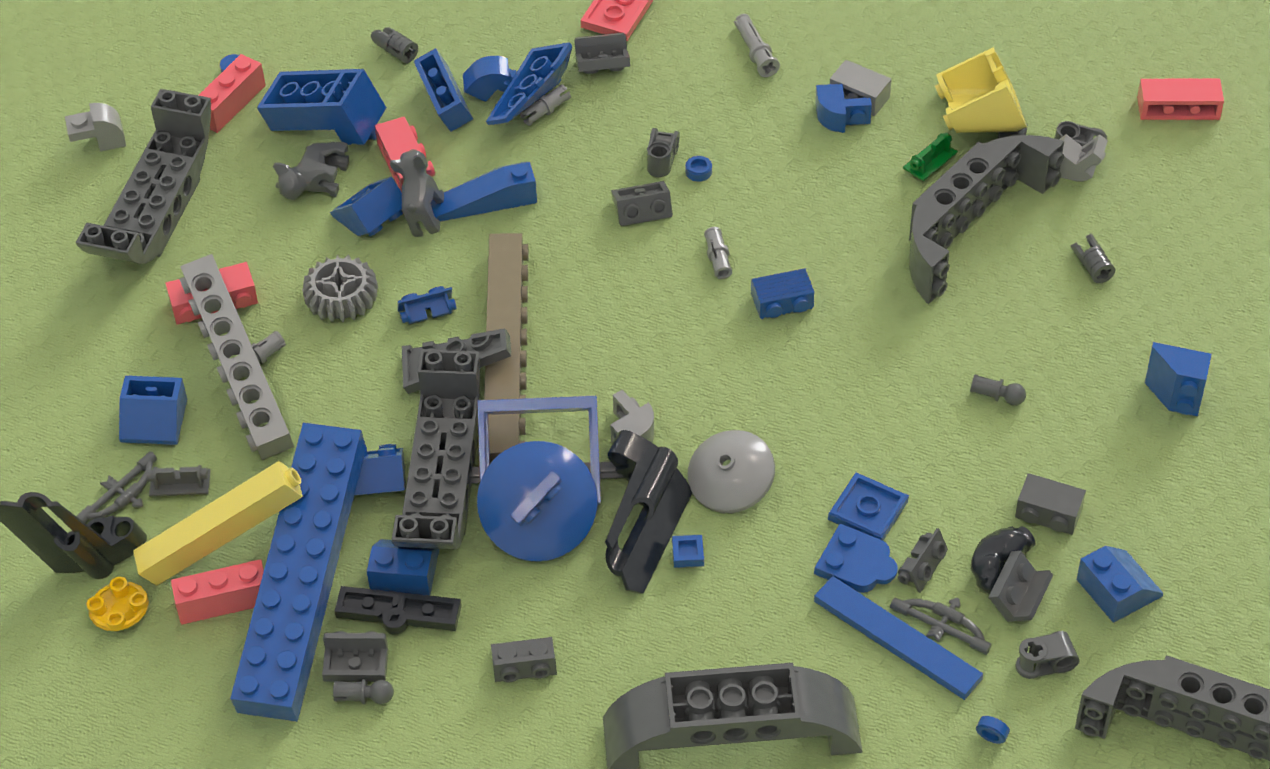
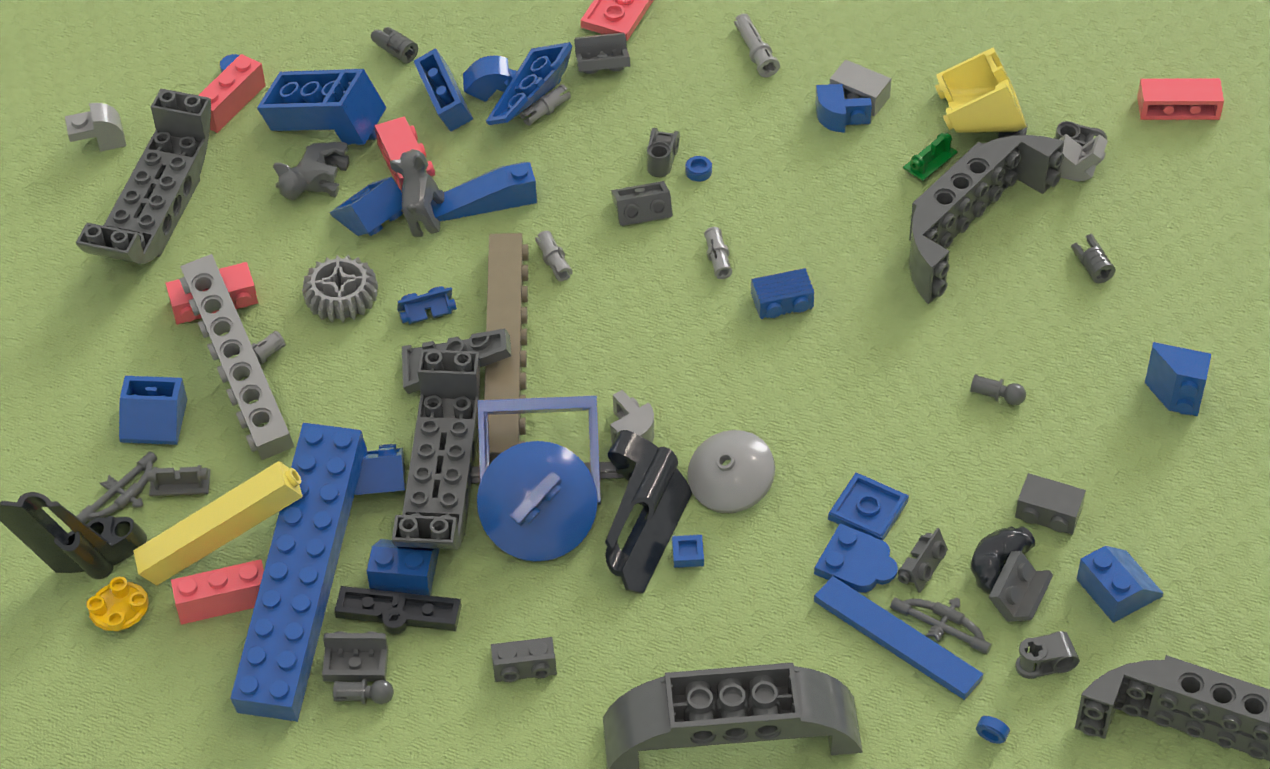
none -> light grey pin [535,231,572,281]

